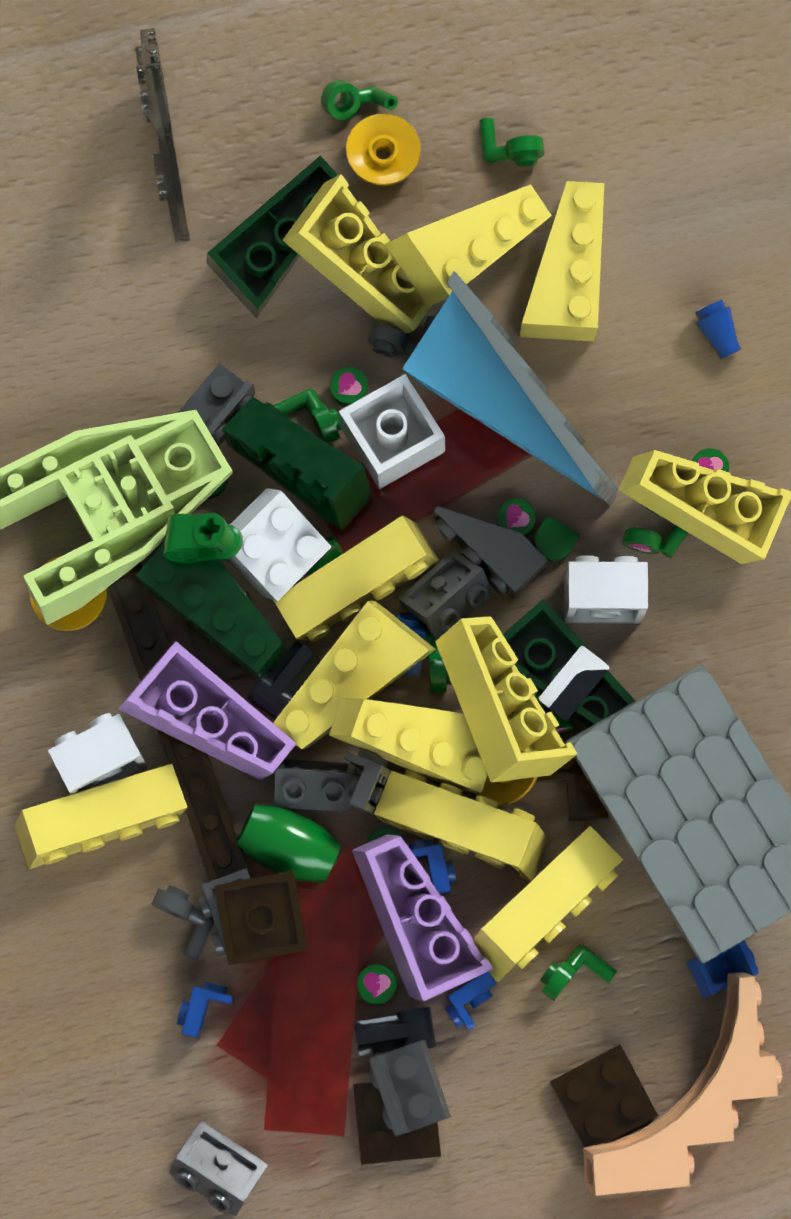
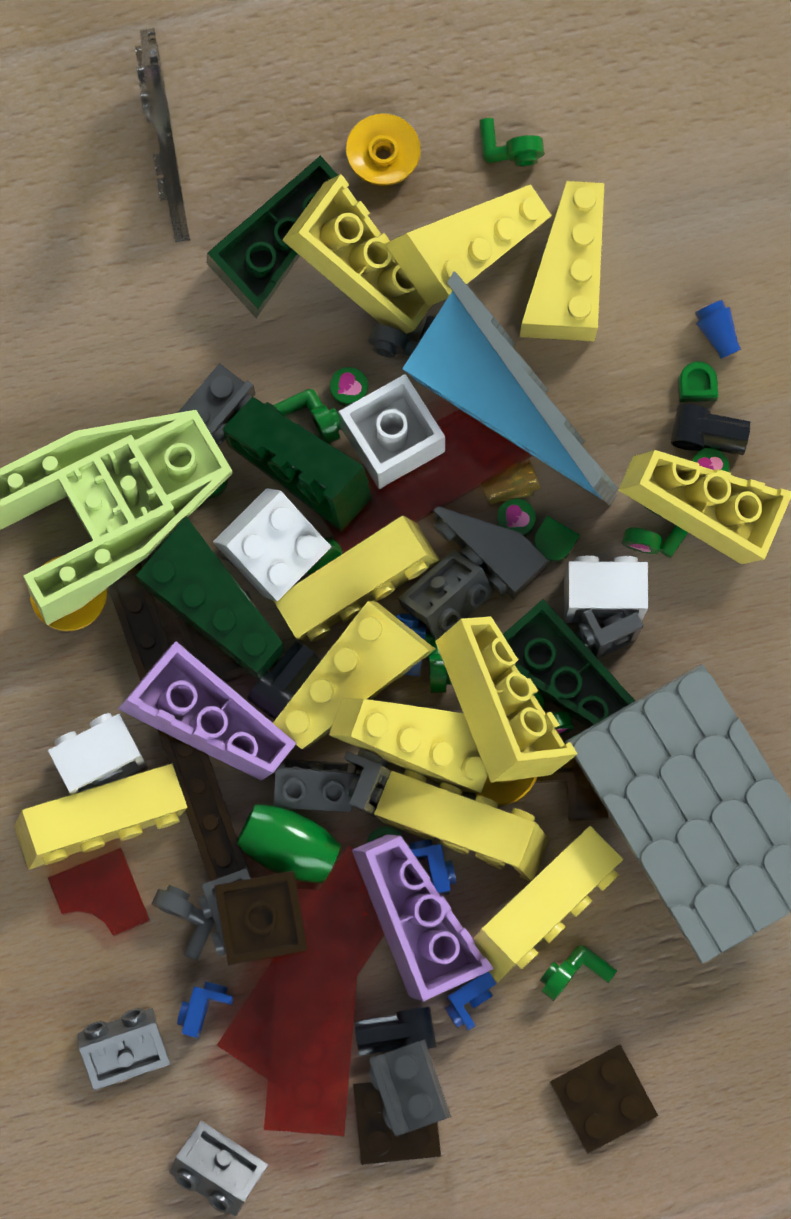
green piece [163,513,243,563] -> none
green plate [321,80,398,120] -> none
green tile [357,964,397,1005] -> none
sticker [539,646,609,721] -> none
light nougat arch [583,972,782,1196] -> none
blue bracket [687,940,759,998] -> none
none -> clear red tile [48,848,151,937]
none -> bracket [77,1008,170,1090]
none -> clear yellow cone [482,460,541,505]
none -> dark grey bracket [575,609,643,659]
none -> black piece [671,404,751,455]
none -> green tile [678,361,718,402]

